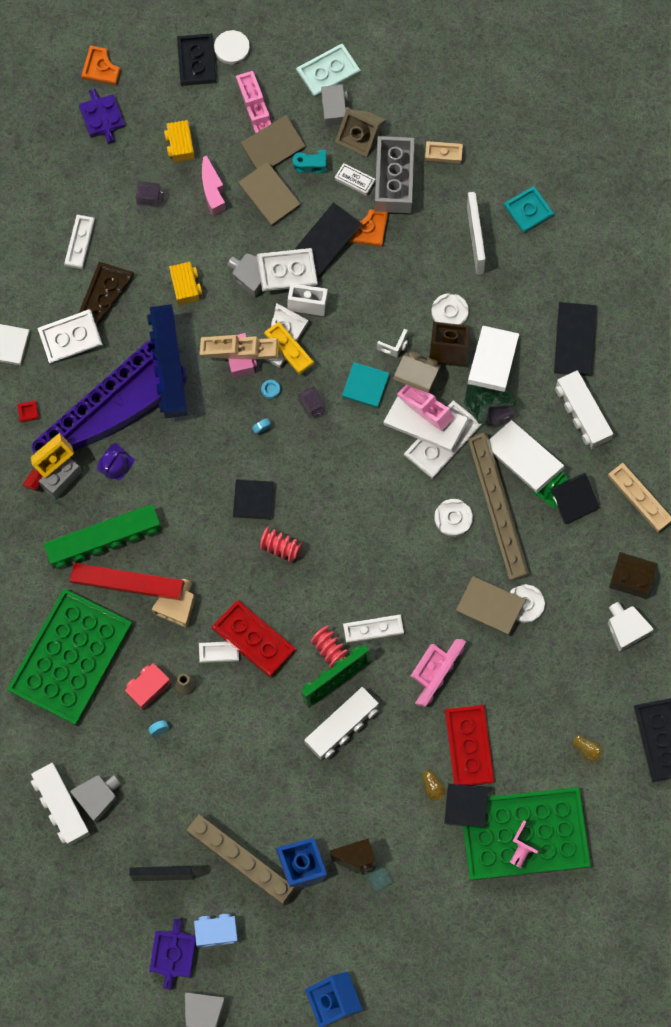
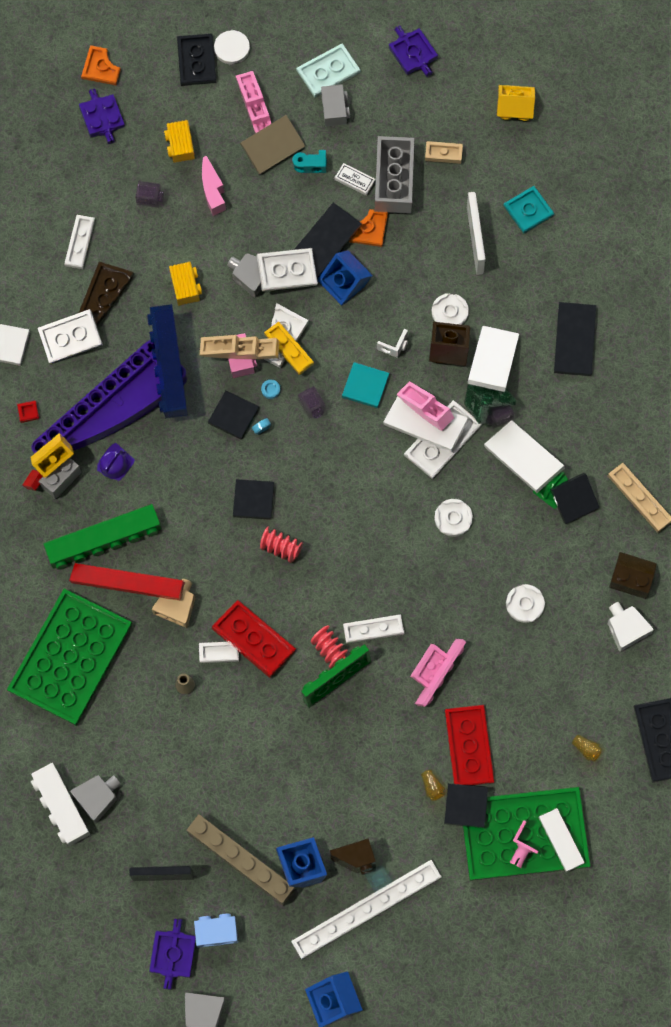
coral brick [125,663,171,710] -> none
medium azure tile [148,720,169,737] -> none
dark tan tile [238,162,300,226] -> none
white brick [287,284,328,316] -> none
white brick [304,687,379,760] -> none
dark tan slope [335,109,385,157] -> none
slope [393,351,441,393] -> none
dark tan tile [456,576,526,635] -> none
dark tan tile [468,432,529,581] -> none
white brick [555,370,613,449] -> none
none -> black tile [208,390,259,440]
none -> white tile [291,860,441,960]
none -> blue slope [317,250,373,306]
none -> dark purple plate [389,25,438,77]
none -> yellow slope [497,85,535,121]
none -> white tile [539,809,584,872]

